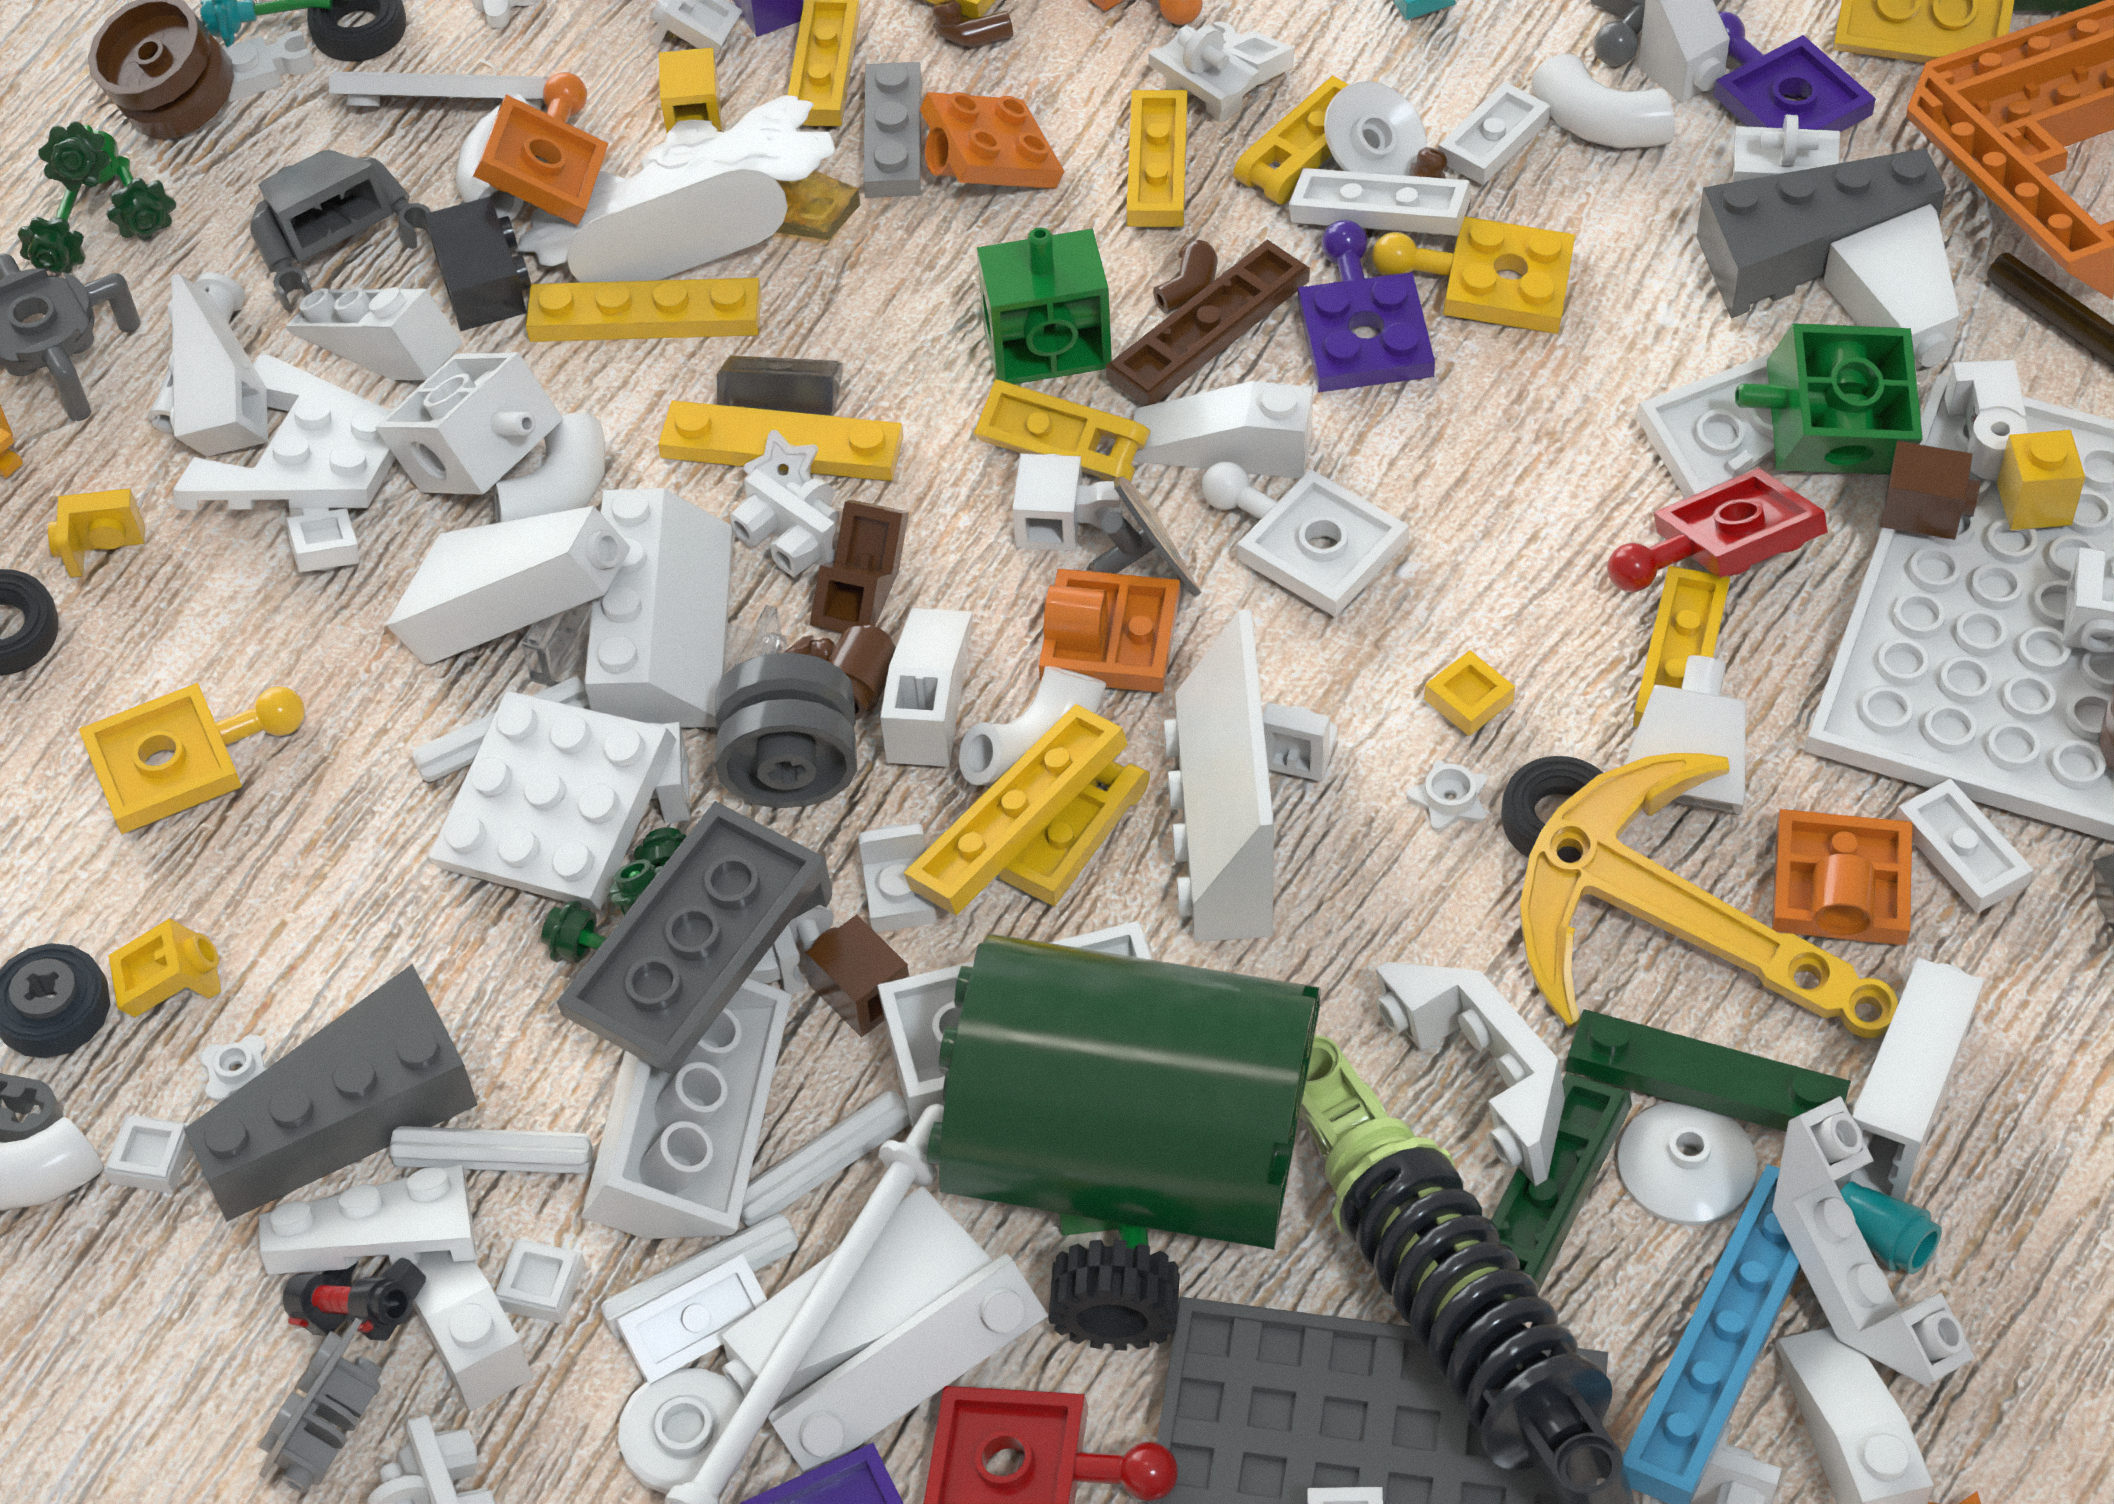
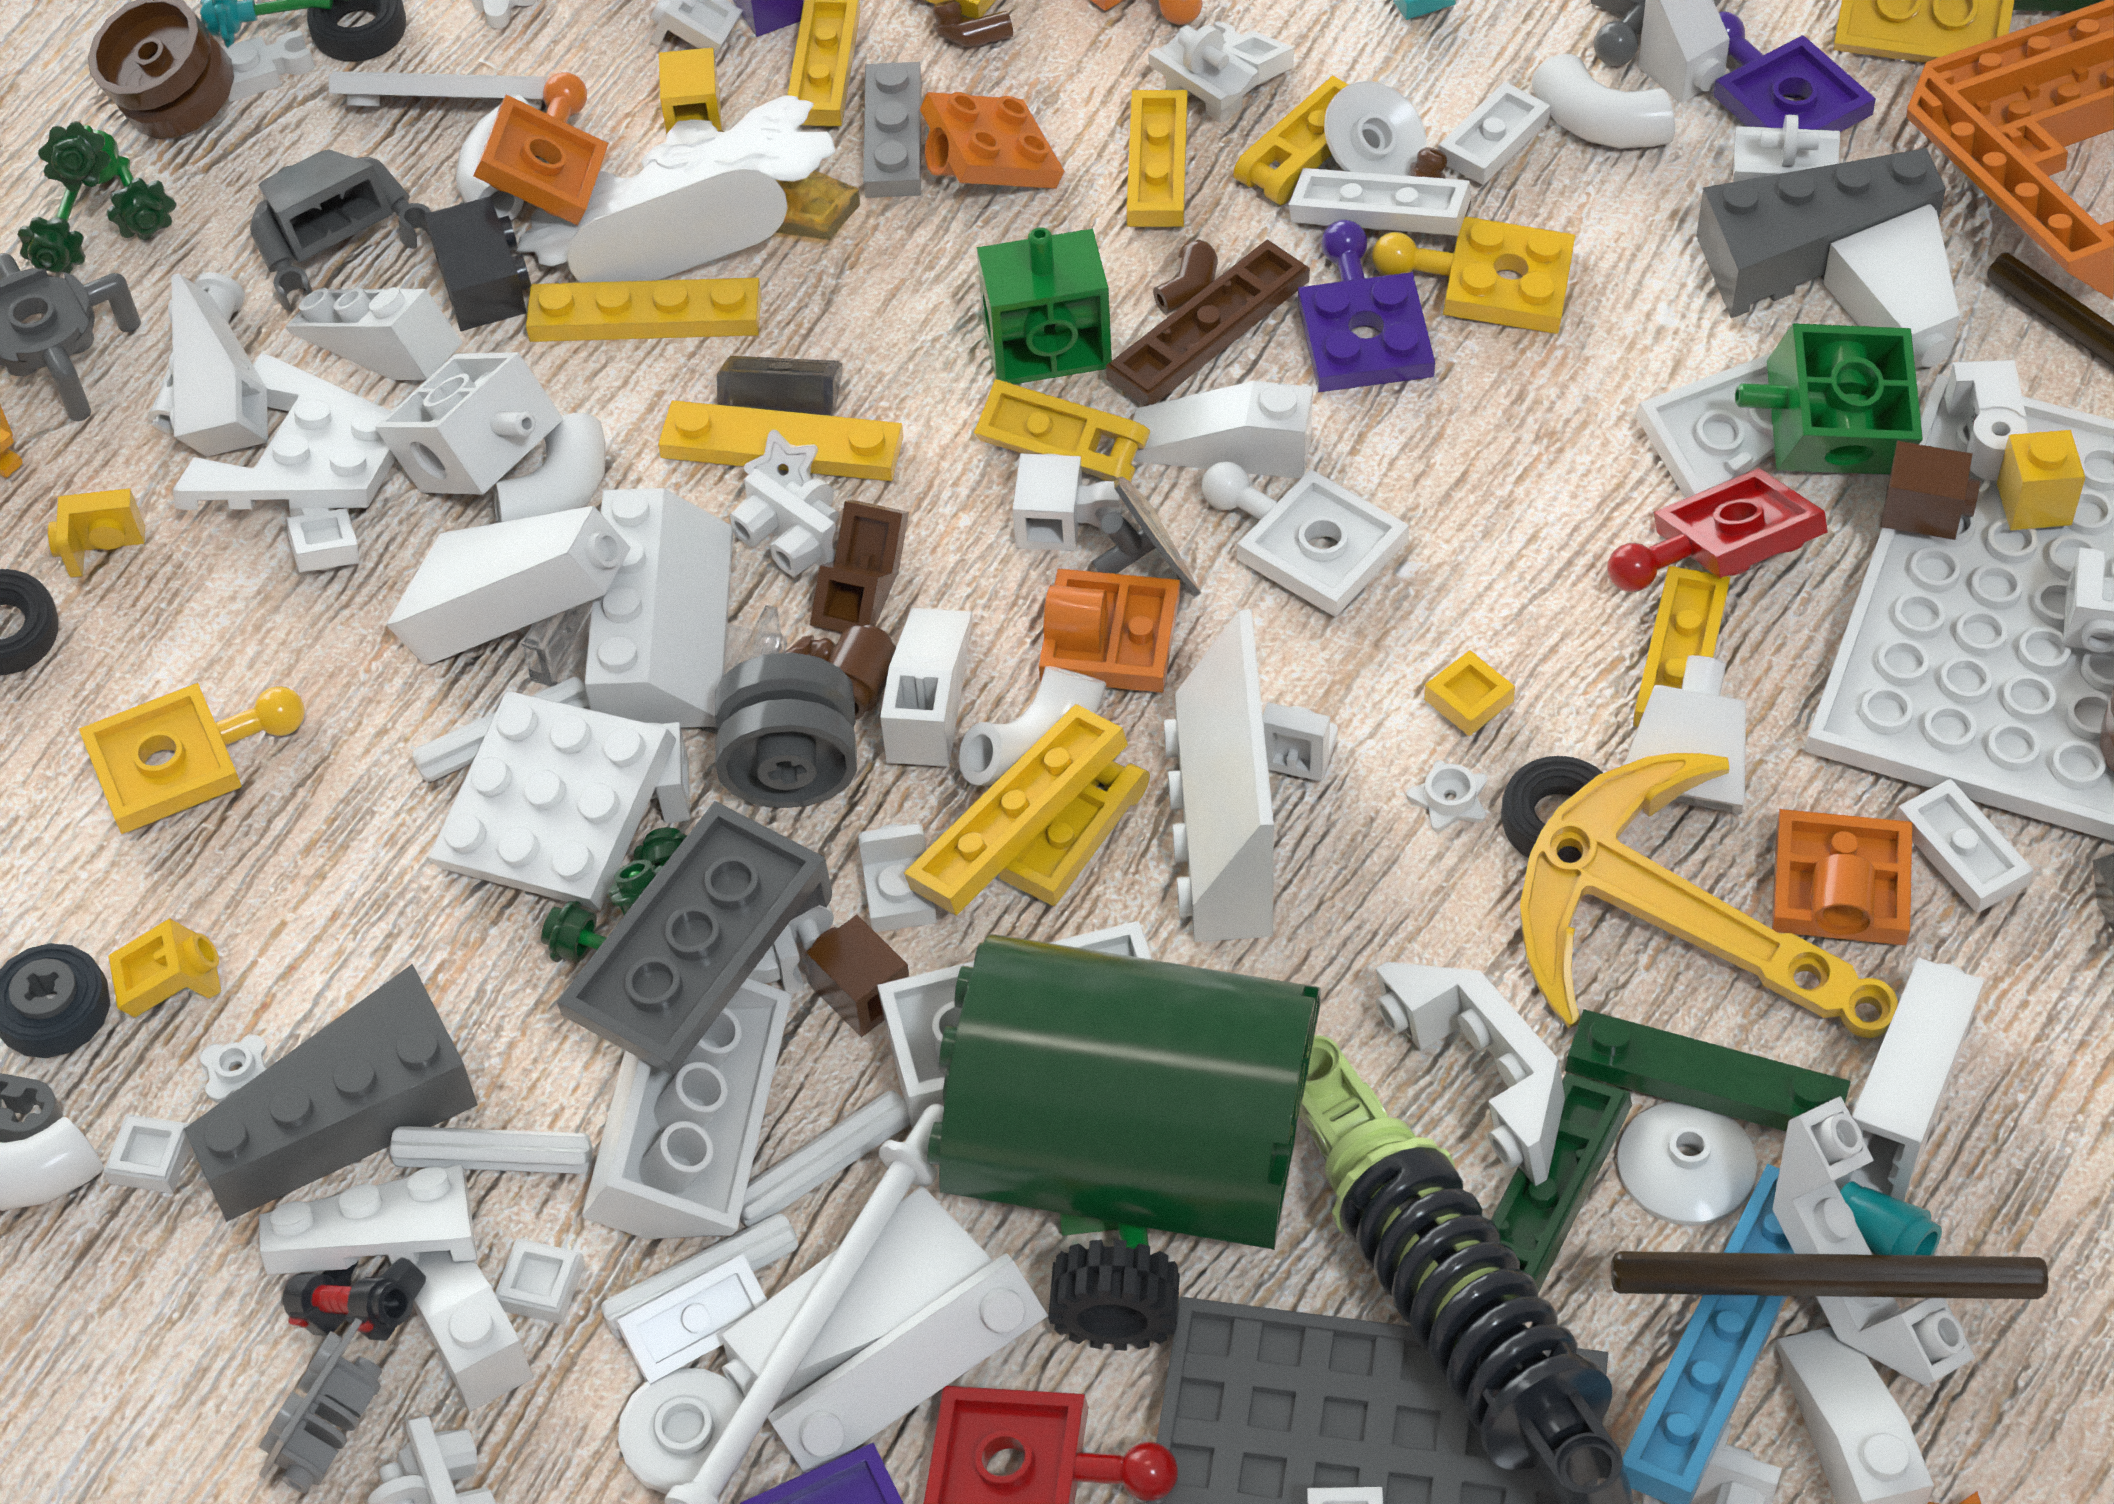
none -> dark brown axle [1611,1251,2049,1299]

